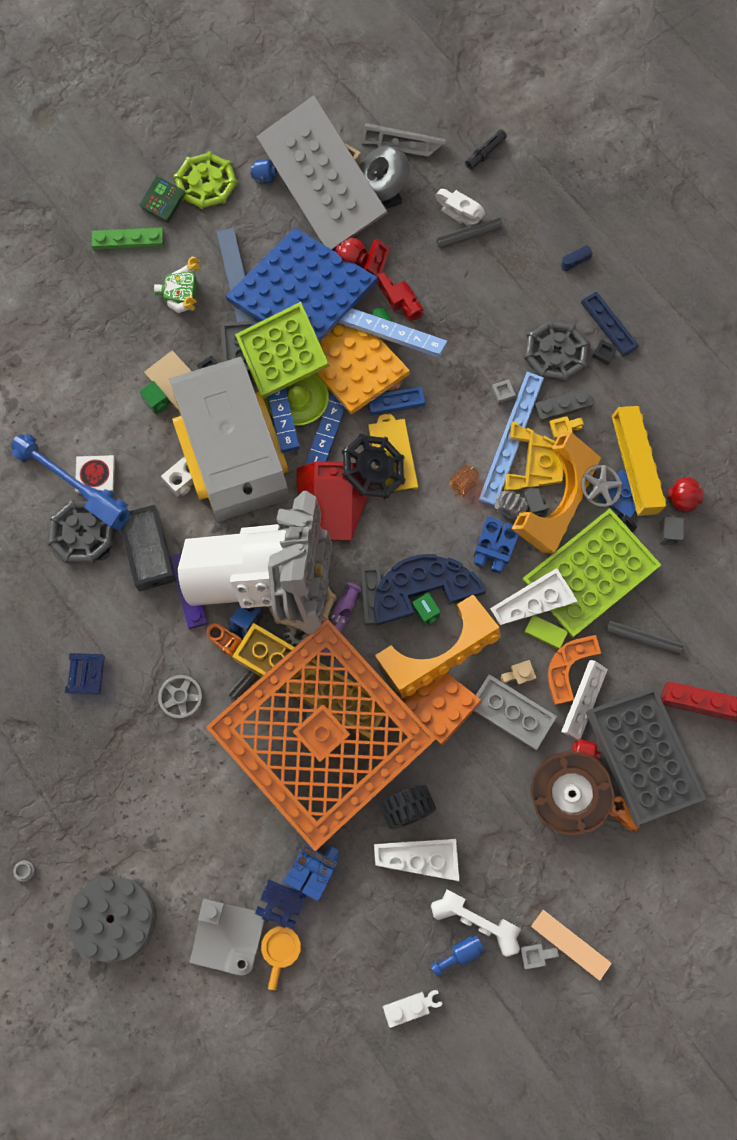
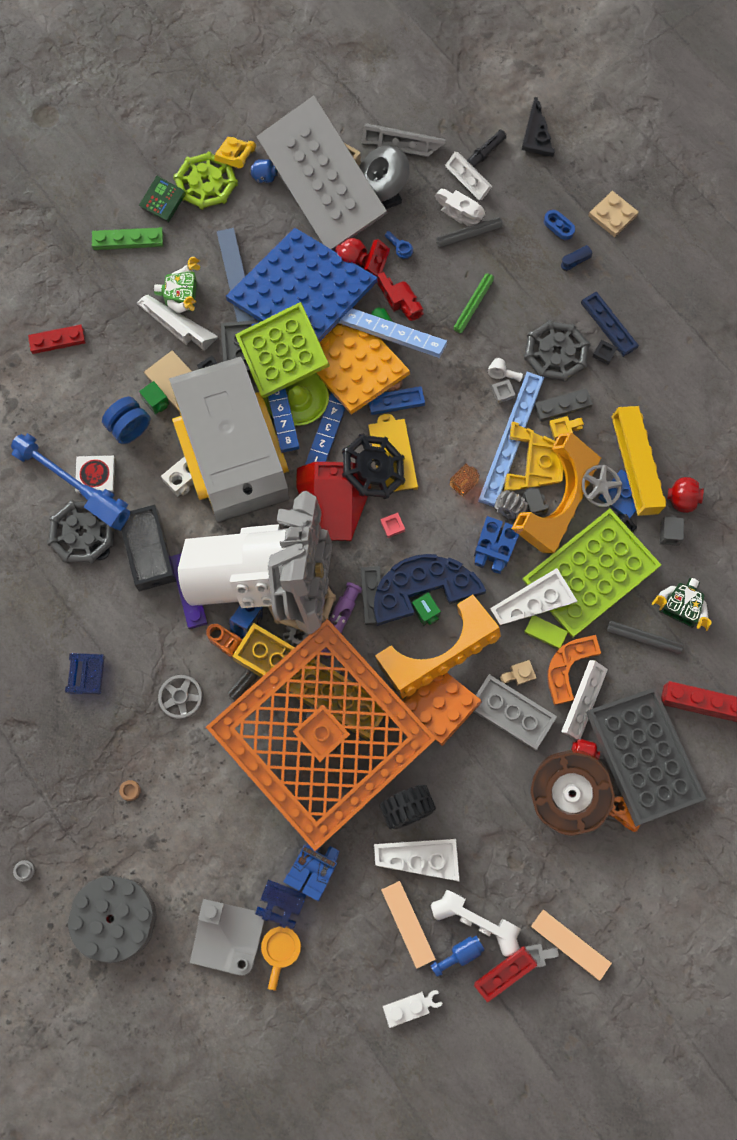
none -> red plate [28,324,86,354]
none -> blue wheel [102,396,151,444]
none -> medium nougat tile [119,780,141,801]
none -> white wedge [137,295,218,351]
none -> yellow plate [214,137,256,168]
none -> coral plate [380,513,405,538]
none -> light nougat tile [381,881,435,969]
none -> blue plate [385,231,413,259]
none -> white plate [445,152,492,200]
none -> bright green axle [454,273,494,333]
none -> red plate [474,946,537,1003]
none -> white bar [488,358,523,382]
none -> black wing [521,97,555,157]
none -> blue plate [544,210,575,240]
none -> tan plate [589,191,639,237]
none -> torso [652,578,712,631]

